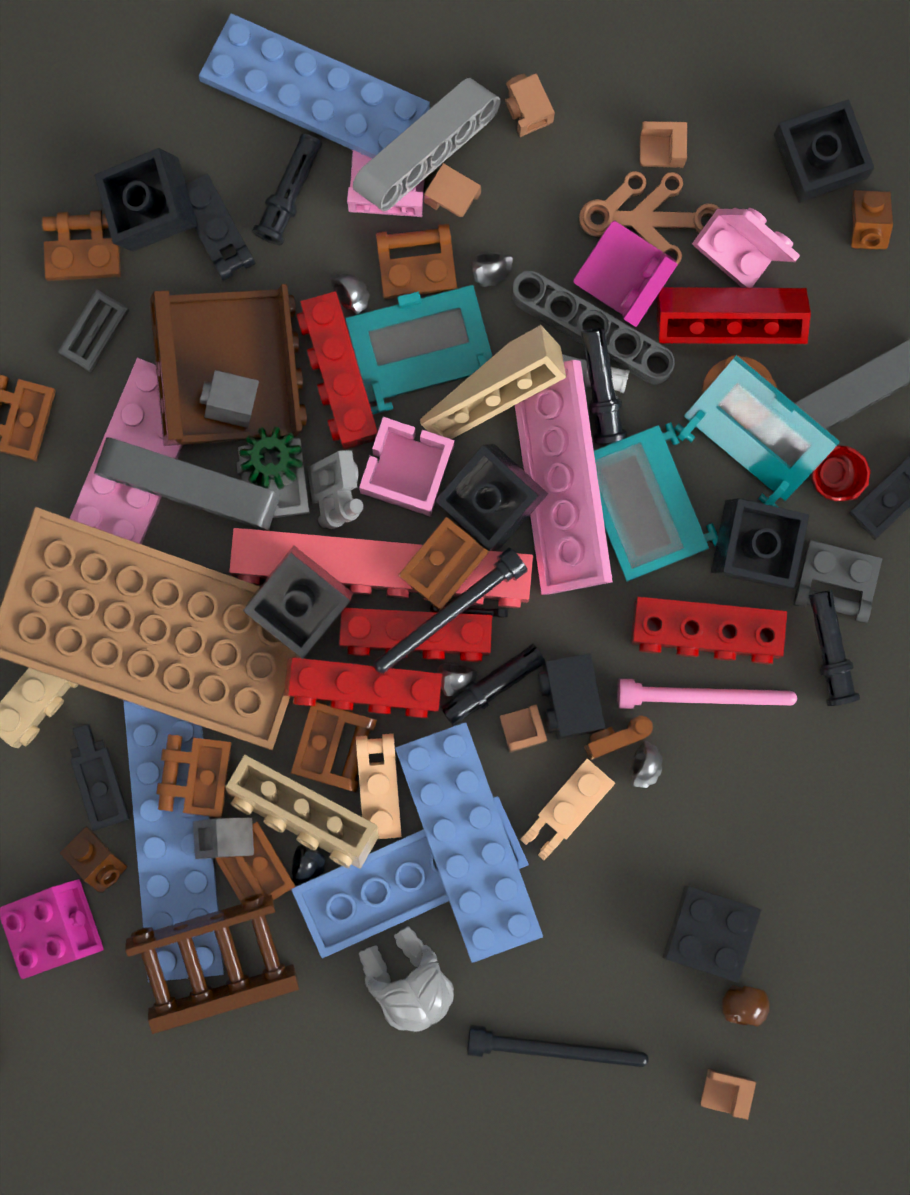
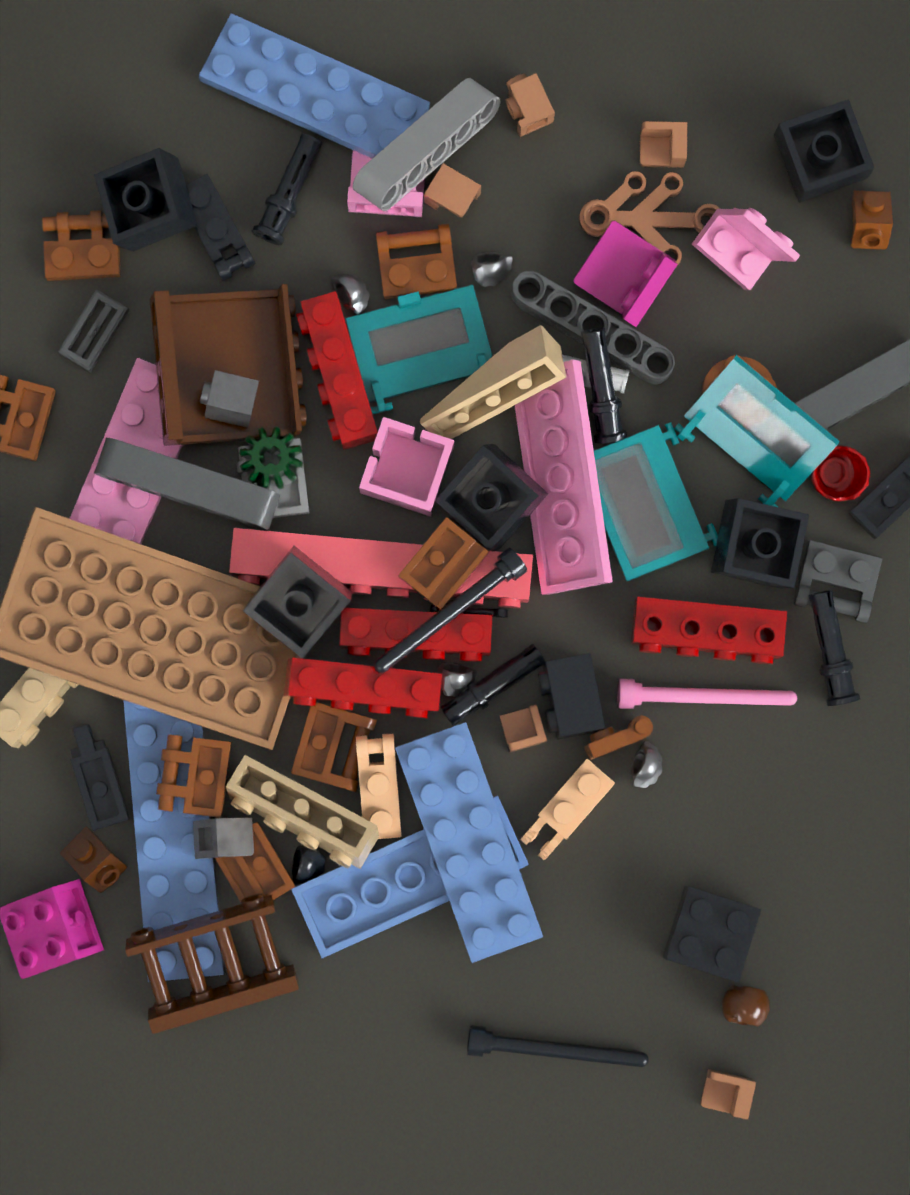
light grey plate [307,450,363,529] -> none
light grey hair [359,926,454,1032] -> none
red brick [656,287,811,344] -> none

